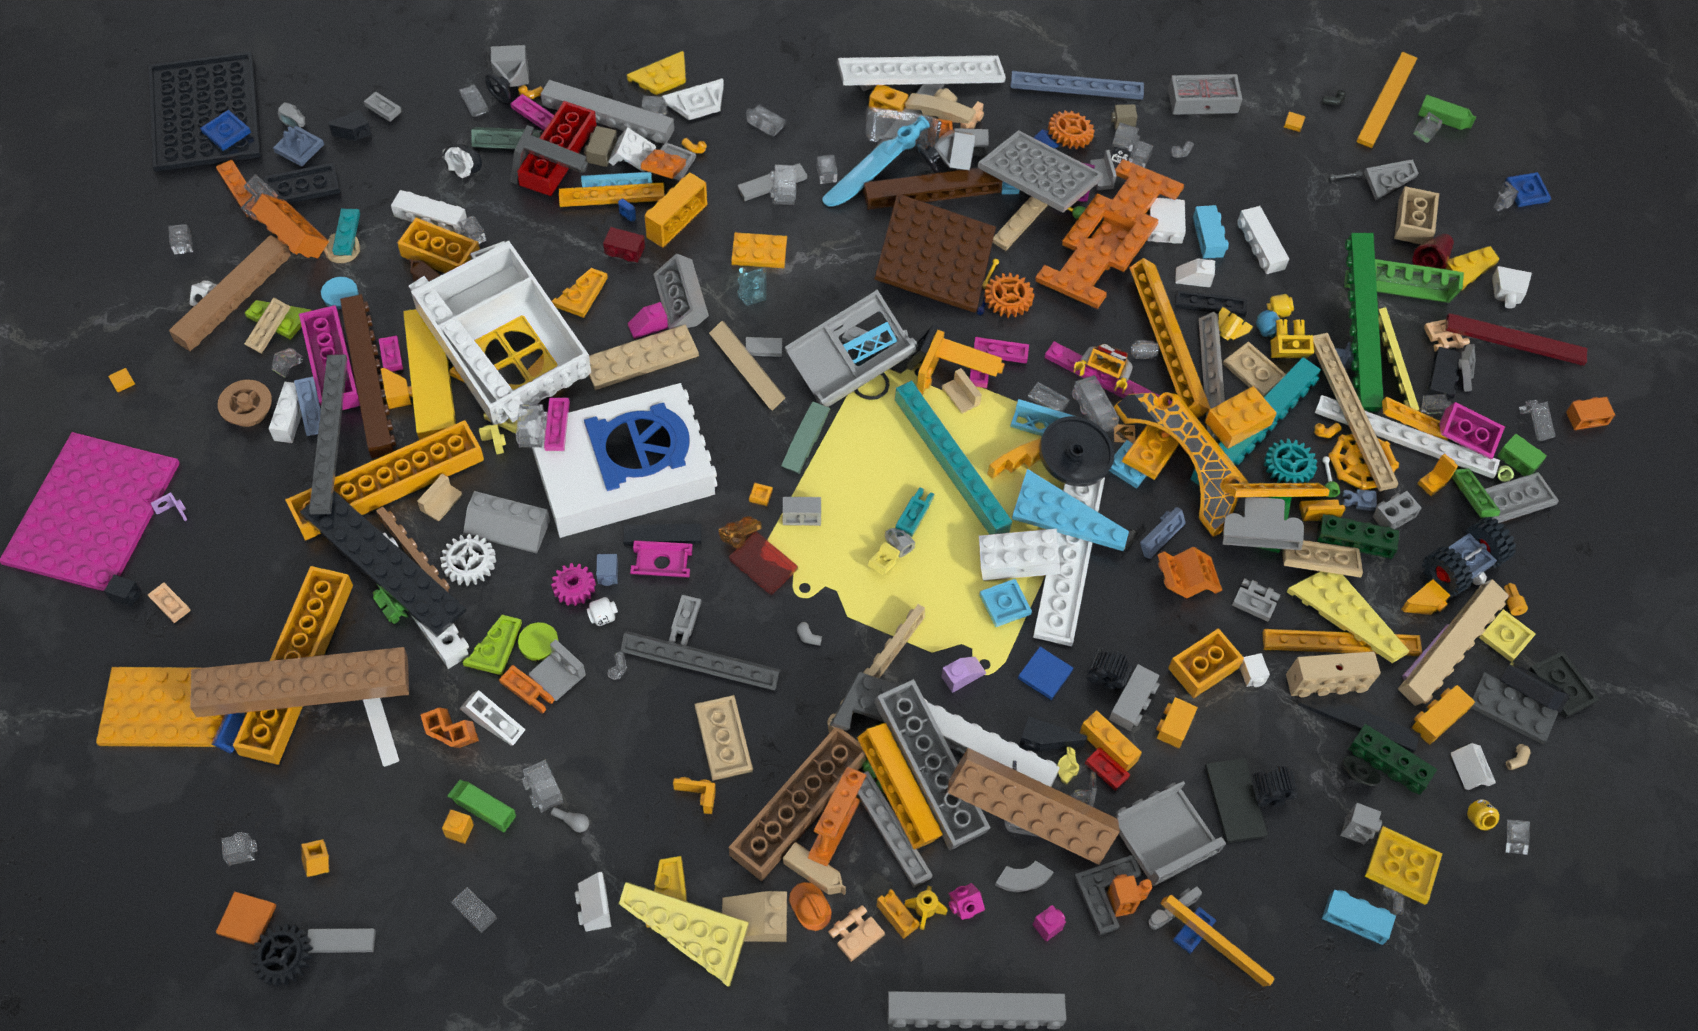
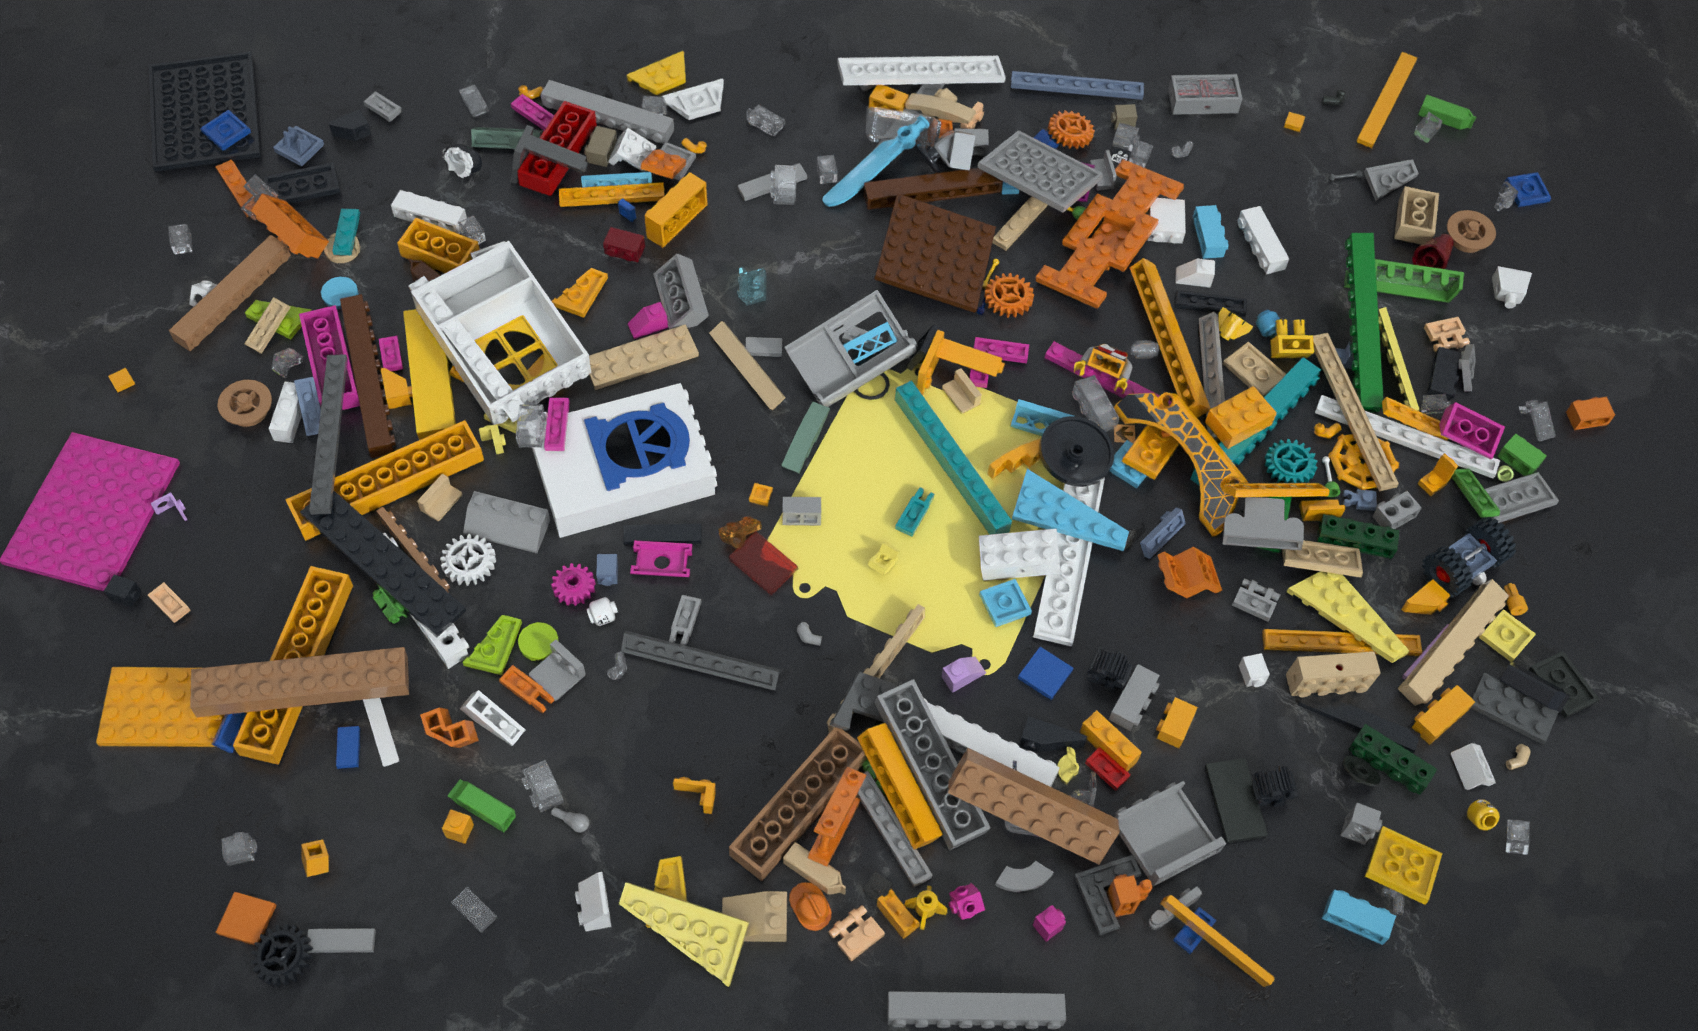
light grey rock [278,102,306,128] -> none
light grey piece [485,45,529,103] -> none
tan tile [695,695,753,781] -> none
light orange plate [731,233,787,268] -> none
light grey rock [885,528,915,558] -> none
clear plate [1028,382,1069,412] -> none
light orange brick [1168,628,1244,699] -> none
yellow head [1267,294,1294,318] -> none
yellow wing [1446,246,1499,291] -> none
dark red tile [1446,313,1587,366] -> none
none -> blue tile [336,726,360,769]
none -> medium nougat wheel [1447,210,1496,253]

